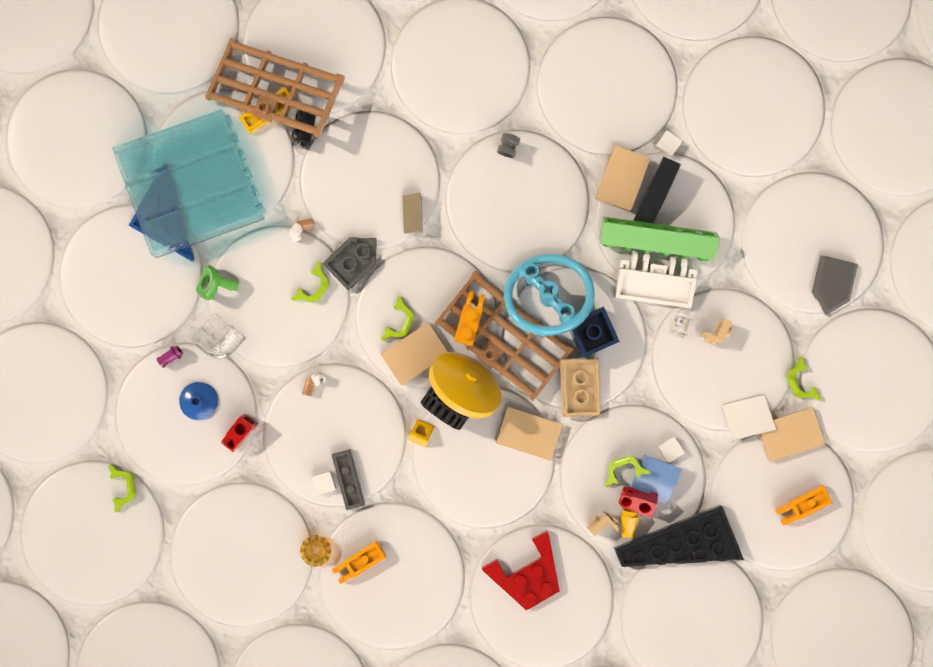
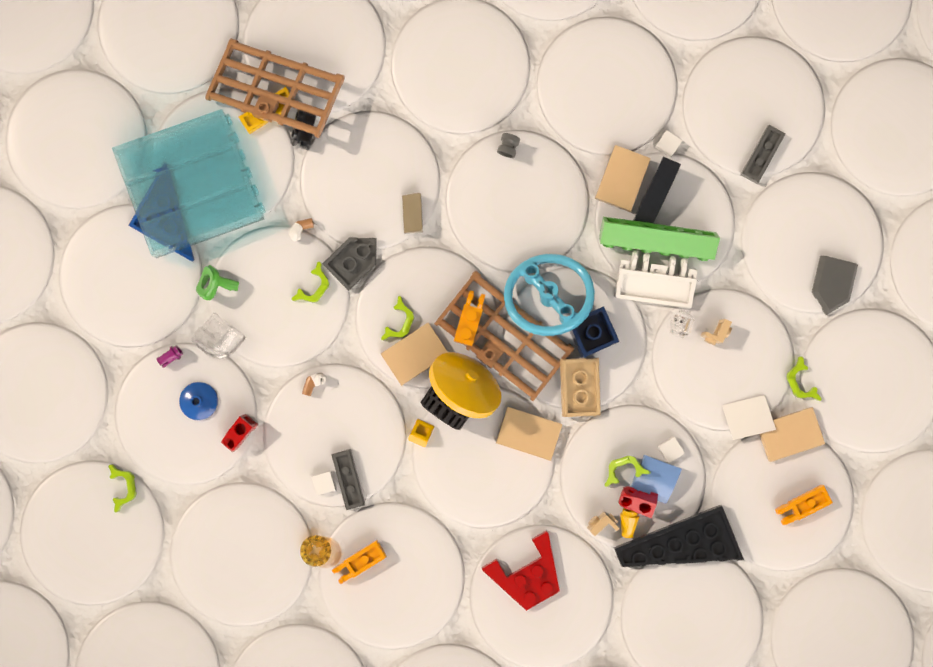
none -> dark grey tile [740,125,786,184]

